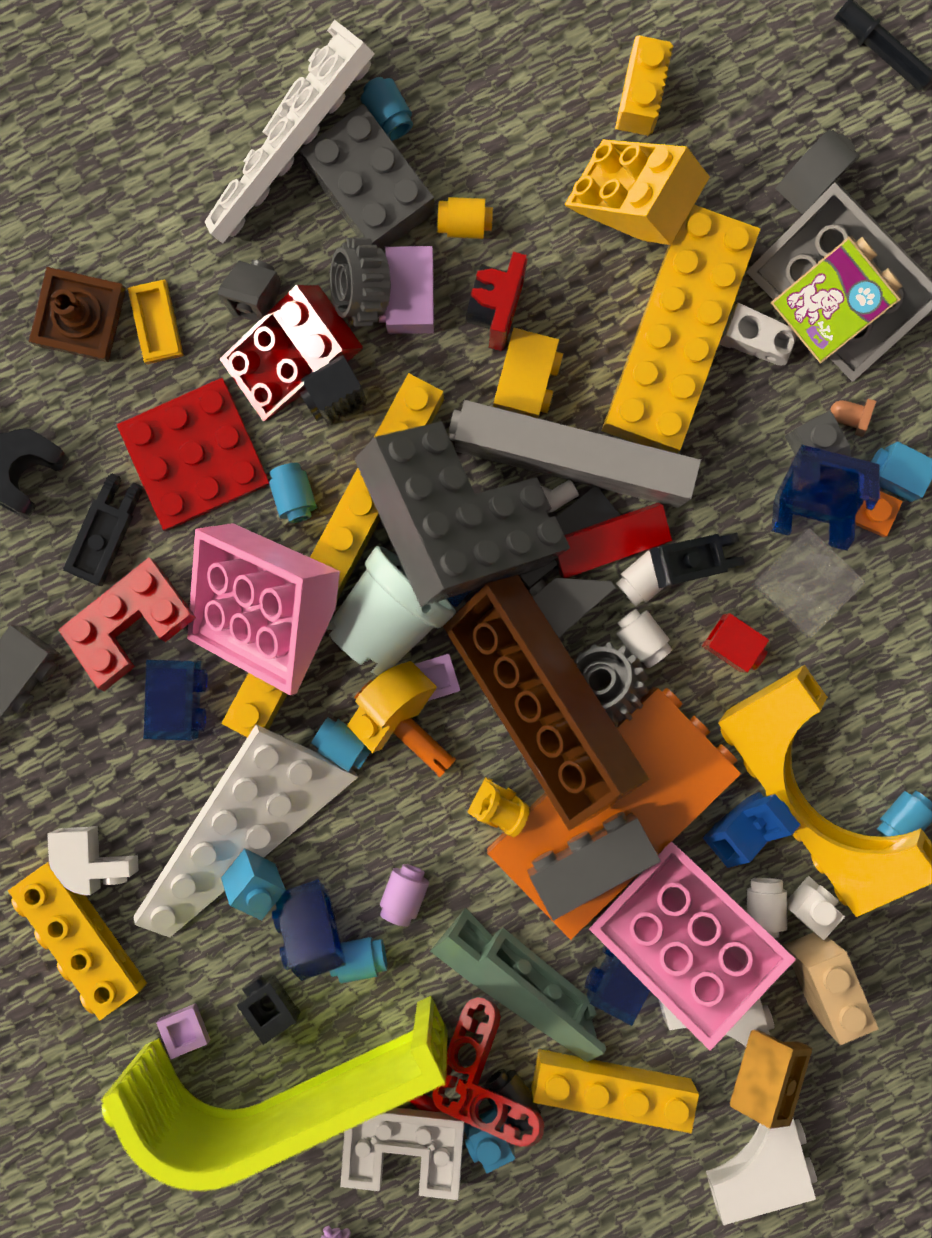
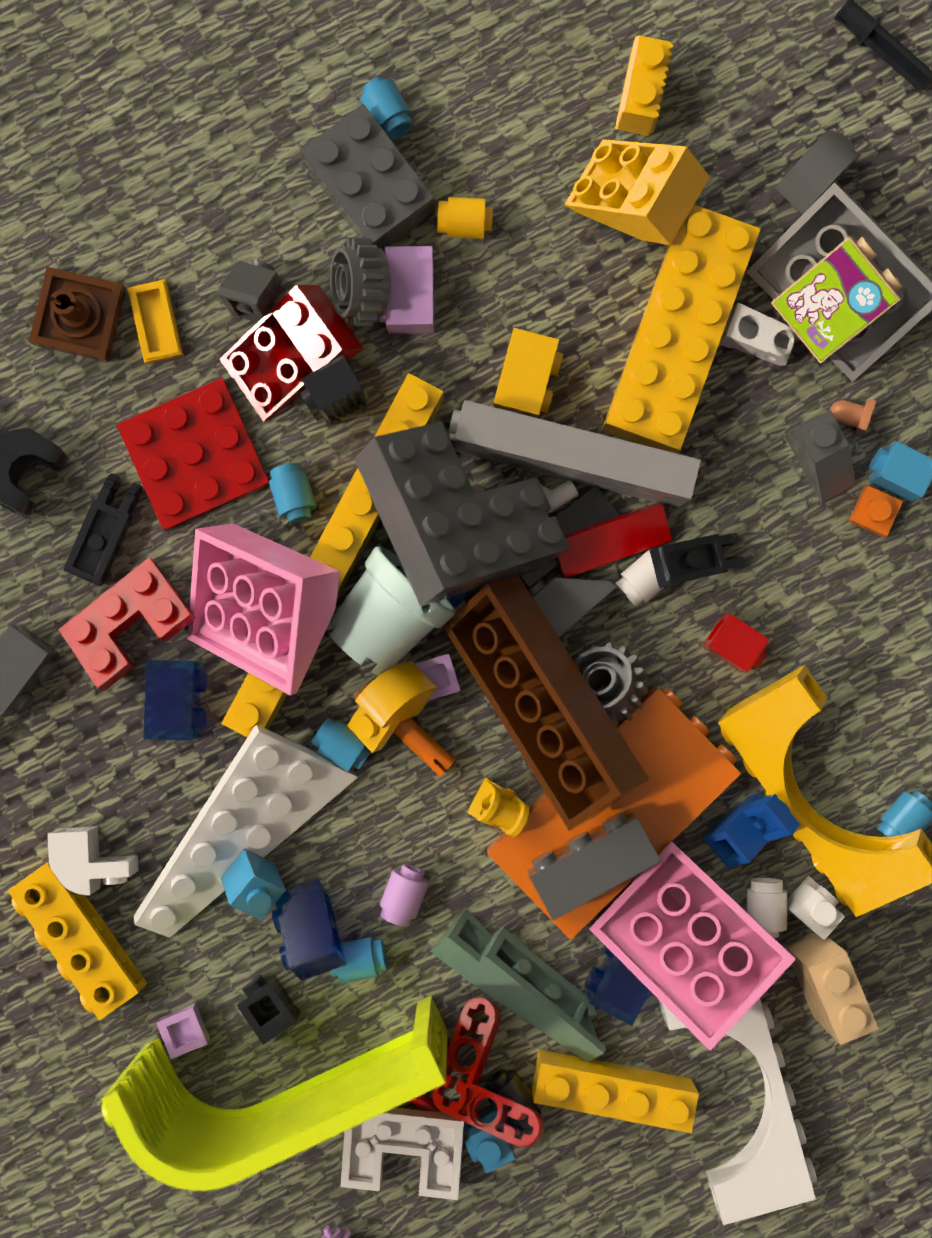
white wing [205,20,375,243] -> none
red piece [465,251,528,351] -> none
white brick [616,609,673,668] -> none
pearl gold panel [730,1030,813,1129] -> none
clear plate [752,528,865,638] -> none
clear blue panel [772,444,880,551] -> none

